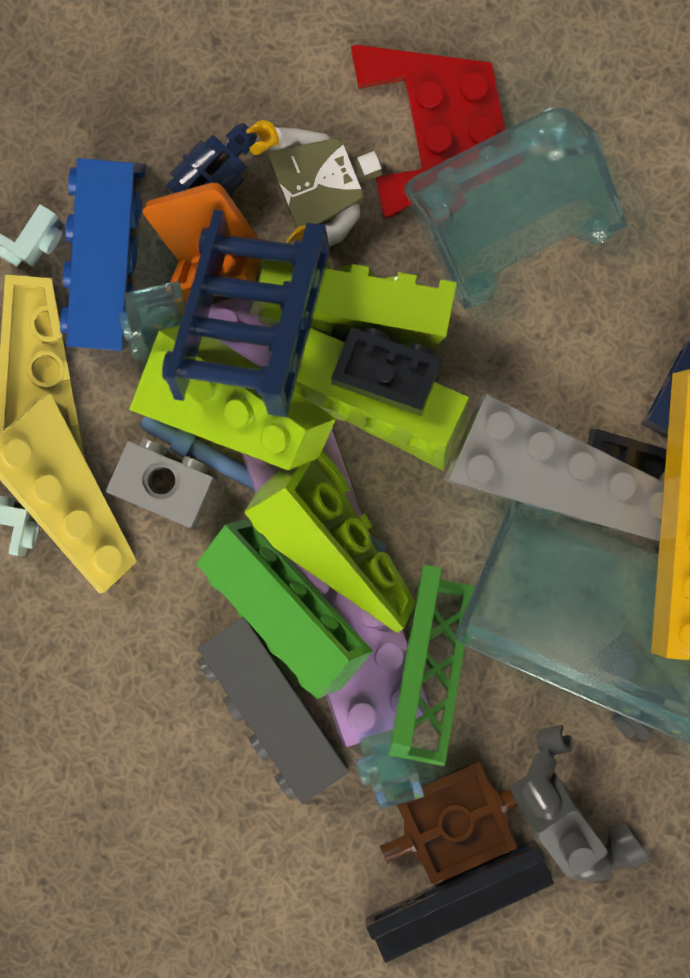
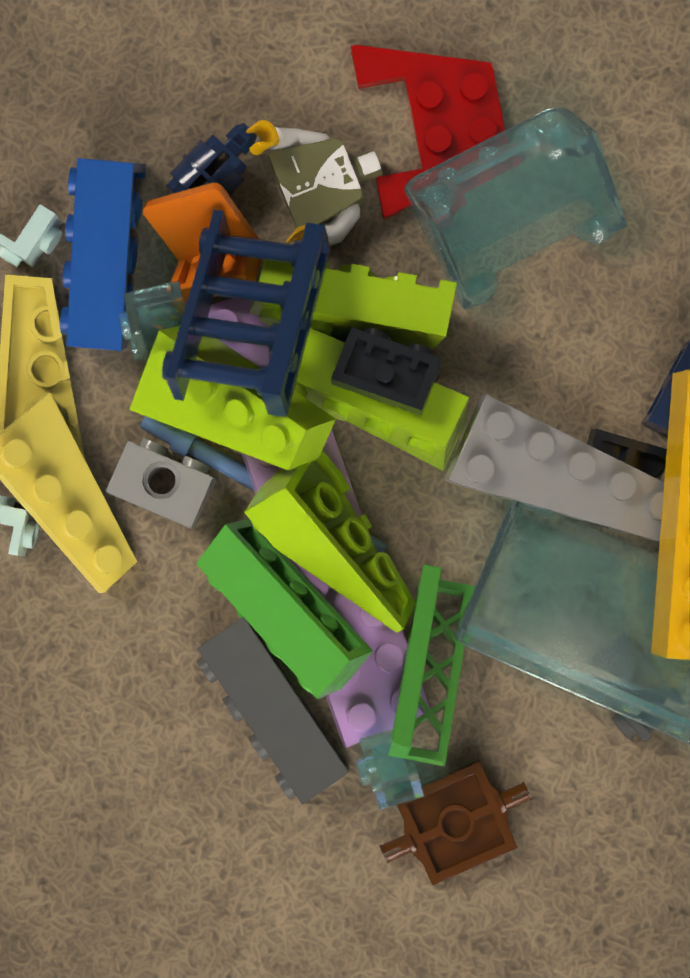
black fence [366,840,554,963] -> none
dark grey torso [509,725,651,883] -> none

